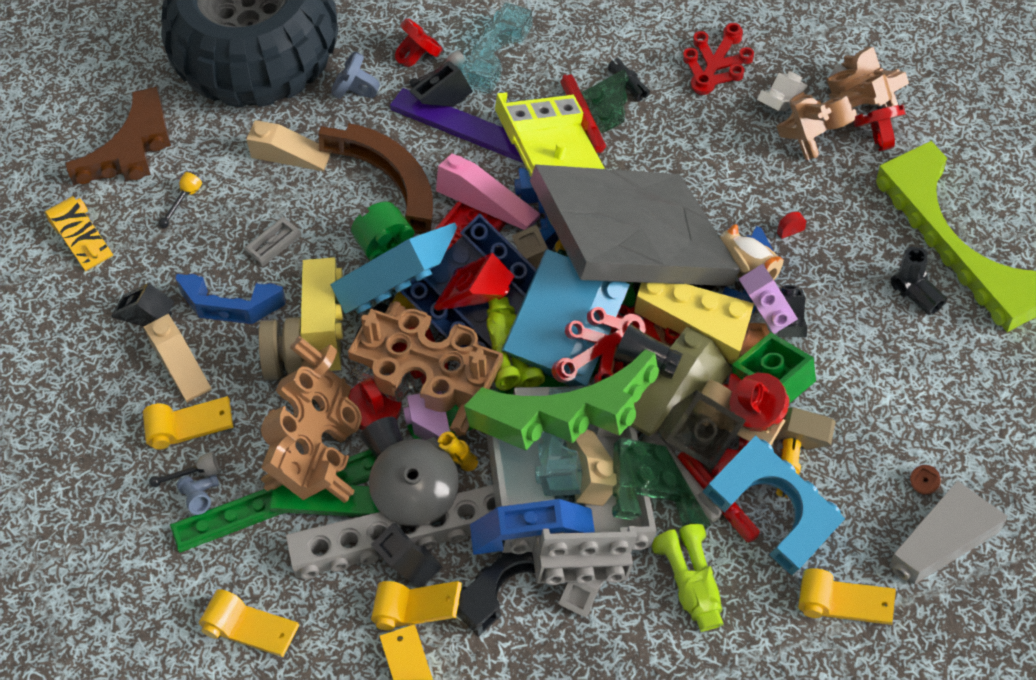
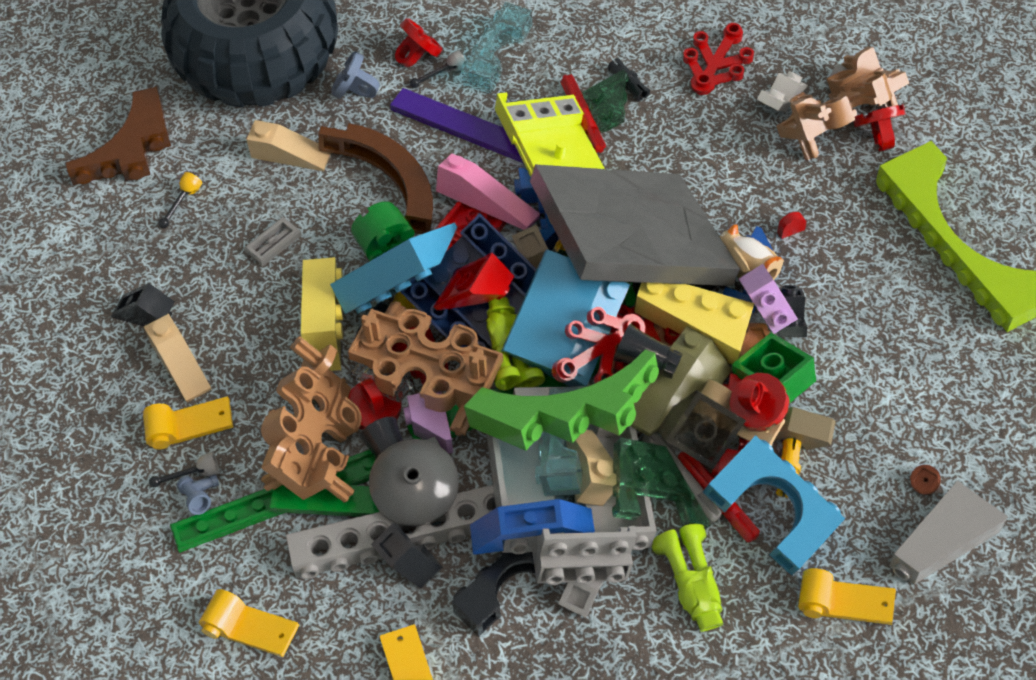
yellow door [44,196,113,272] -> none
blue slope [176,274,286,324] -> none
dark tan wheel [259,317,304,381] -> none
yellow door [371,581,462,631] -> none
black slope [410,61,473,107] -> none
yellow pin [438,431,478,472] -> none
black piece [890,246,947,315] -> none

